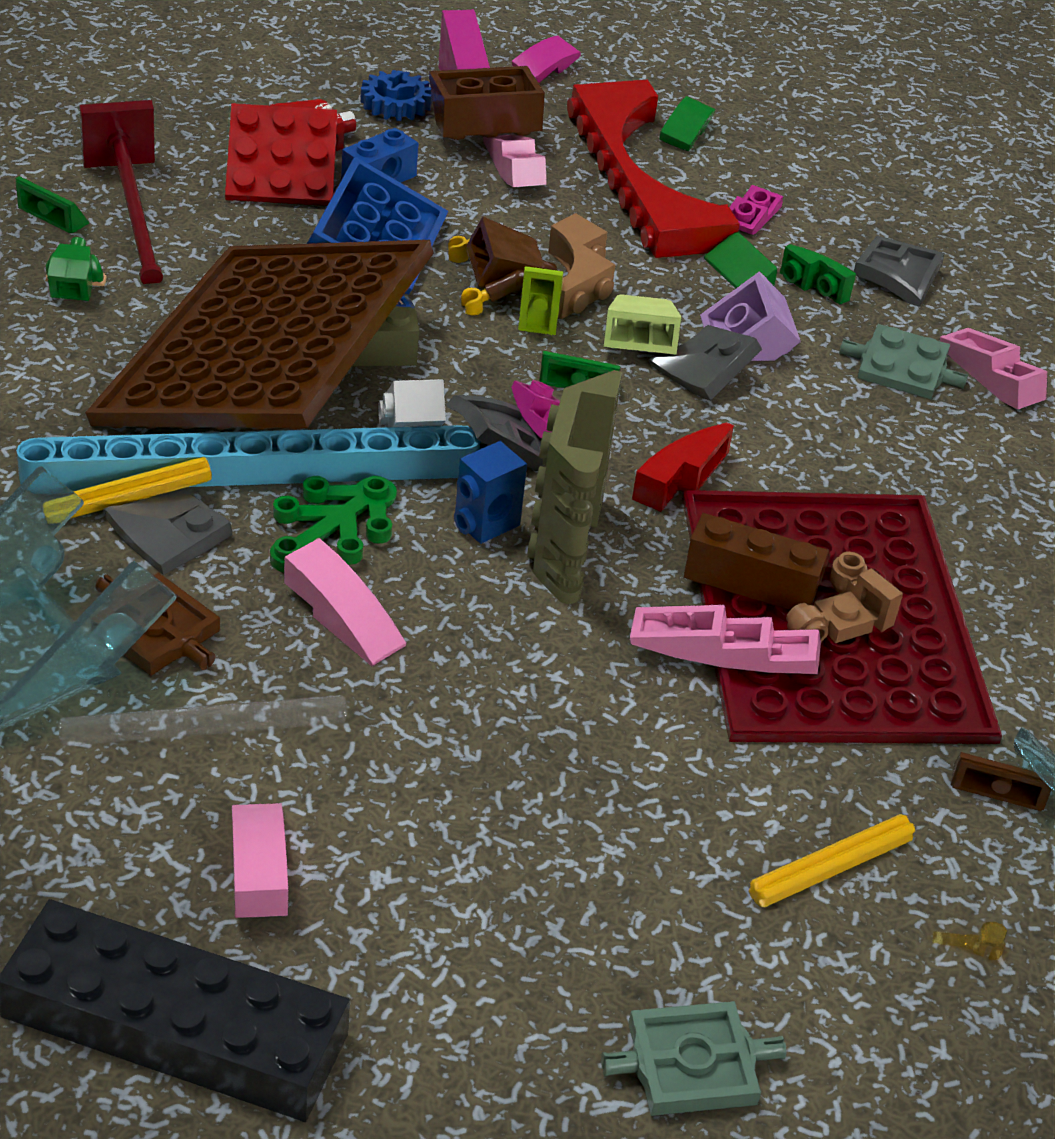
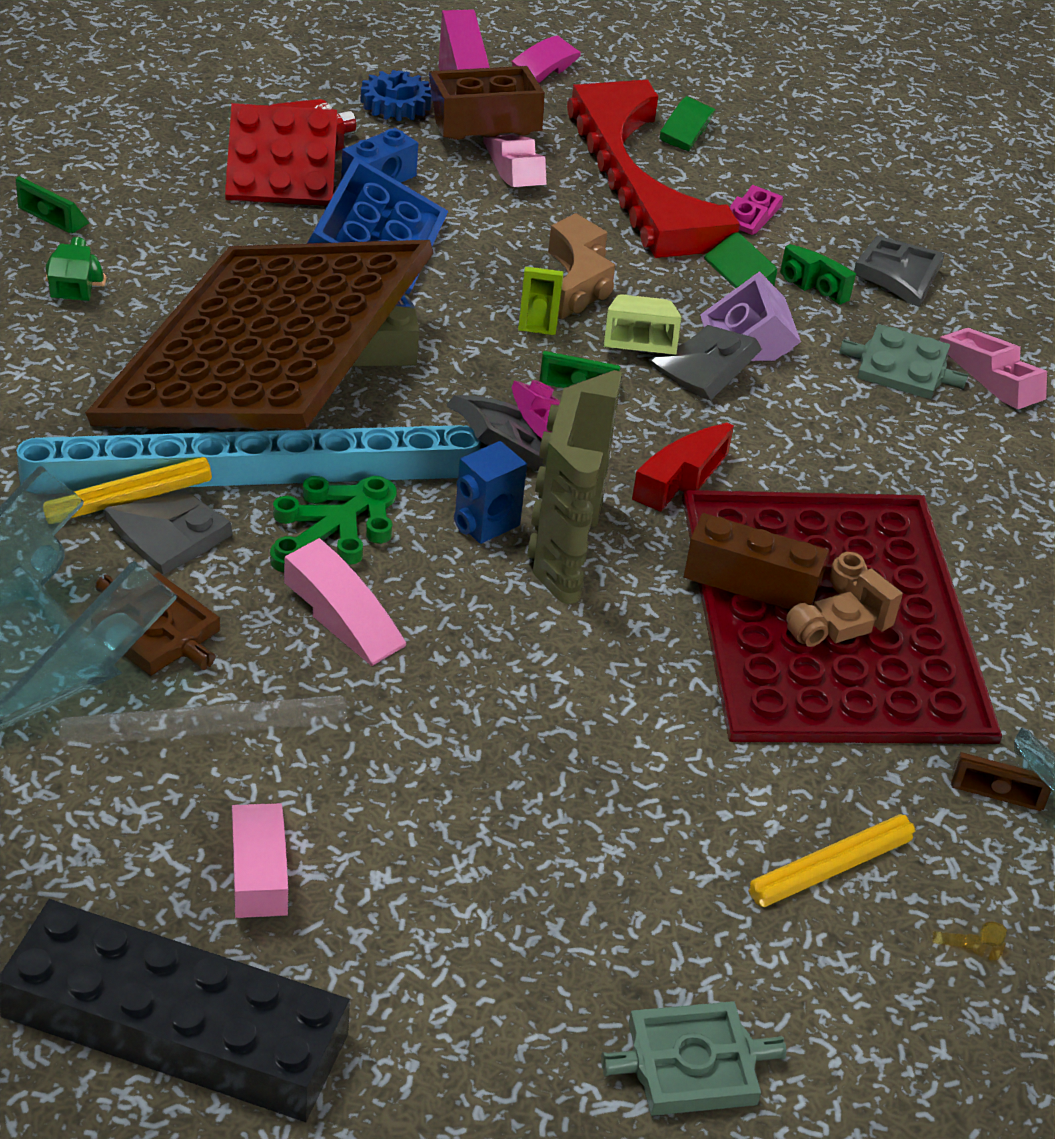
dark red tile [79,100,163,284] -> none
white brick [378,379,446,427] -> none
reddish brown torso [448,217,557,315] -> none
bright pink slope [630,605,821,674] -> none

